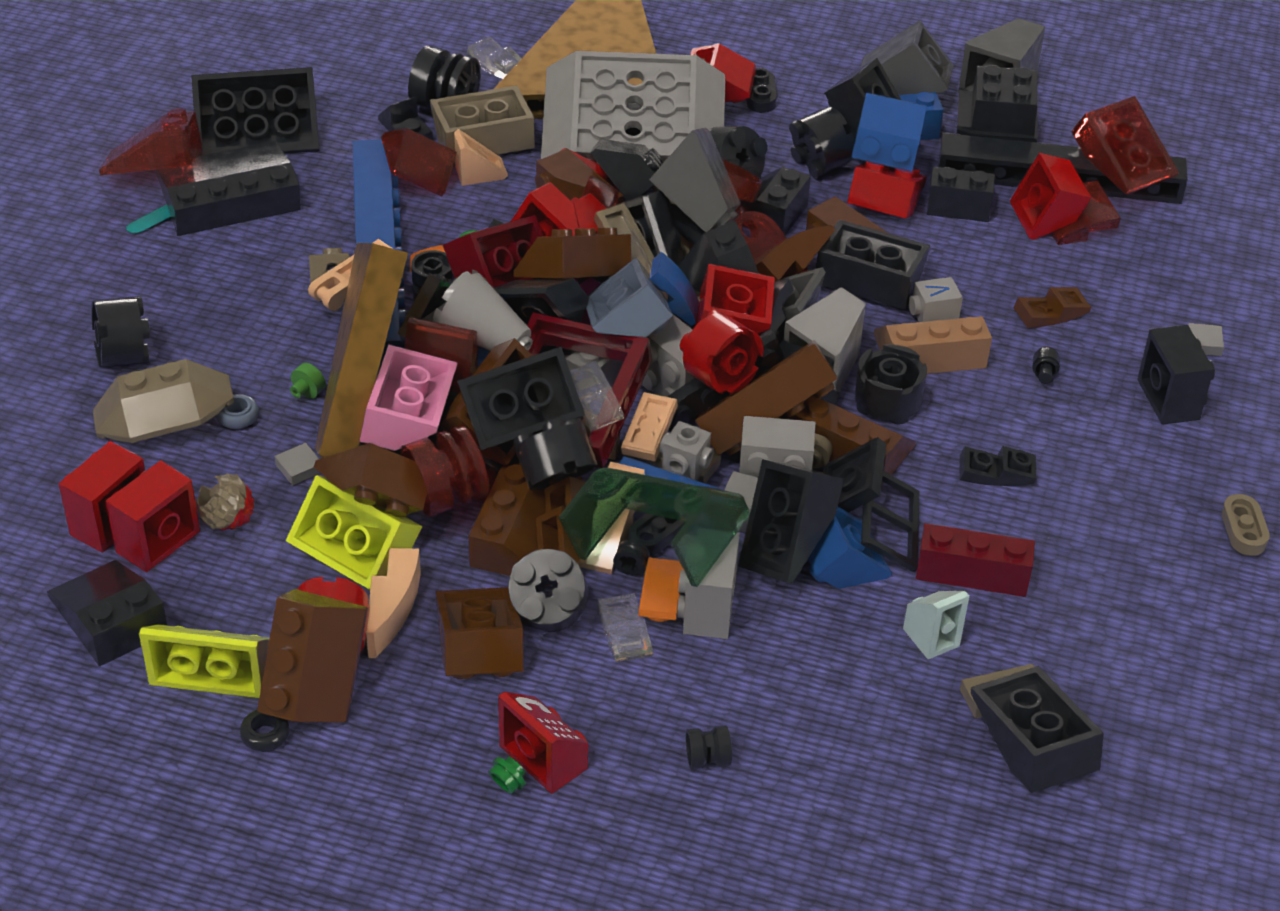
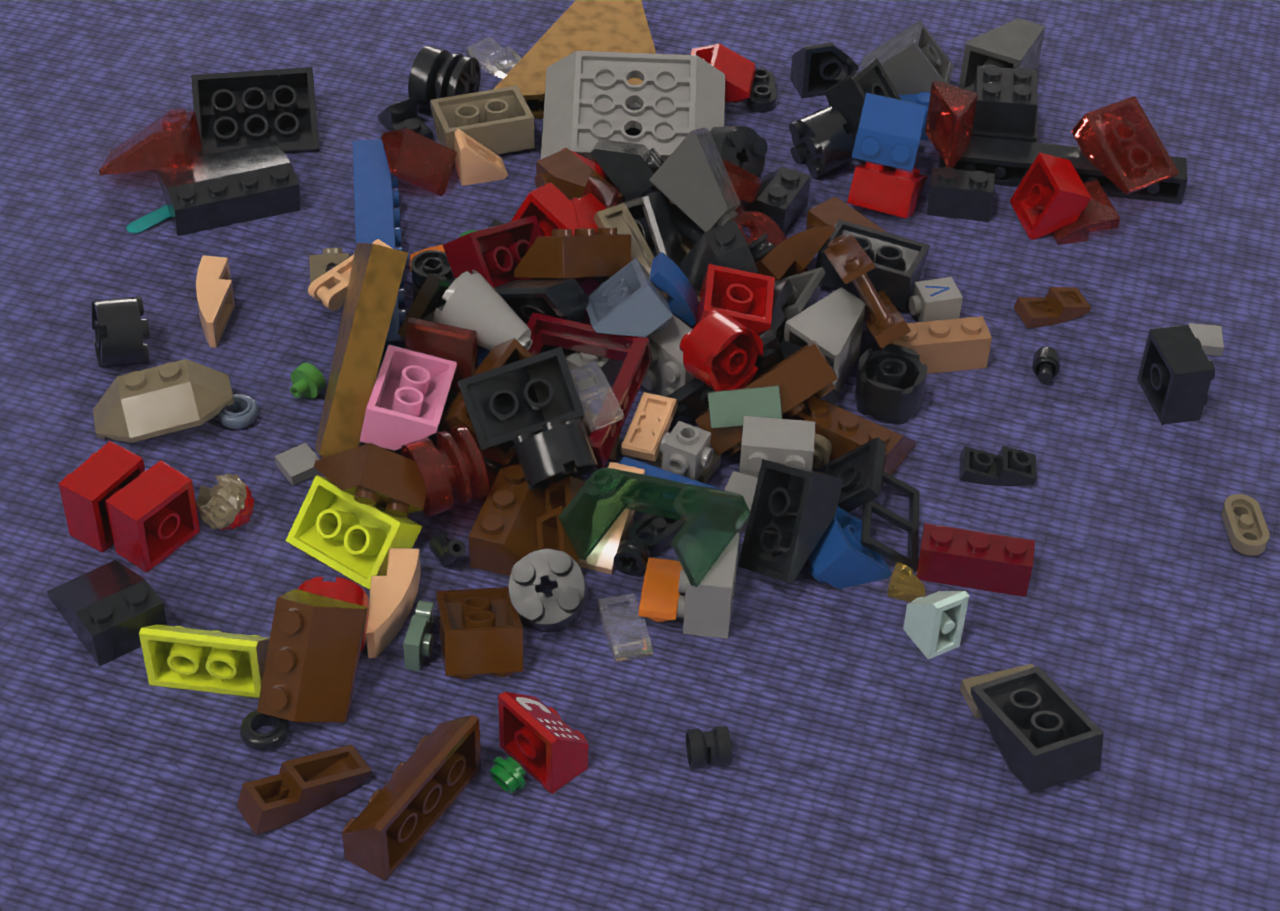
none -> light nougat slope [196,255,235,348]
none -> reddish brown slope [237,744,372,835]
none -> reddish brown slope [342,715,481,881]
none -> sand green plate [403,600,435,671]
none -> black arm [429,531,465,566]
none -> sand green tile [708,385,782,428]
none -> black bush [748,232,775,261]
none -> black slope [790,42,859,99]
none -> reddish brown fence [824,235,911,348]
none -> clear yellow tile [887,562,925,602]
none -> clear red slope [925,81,978,167]

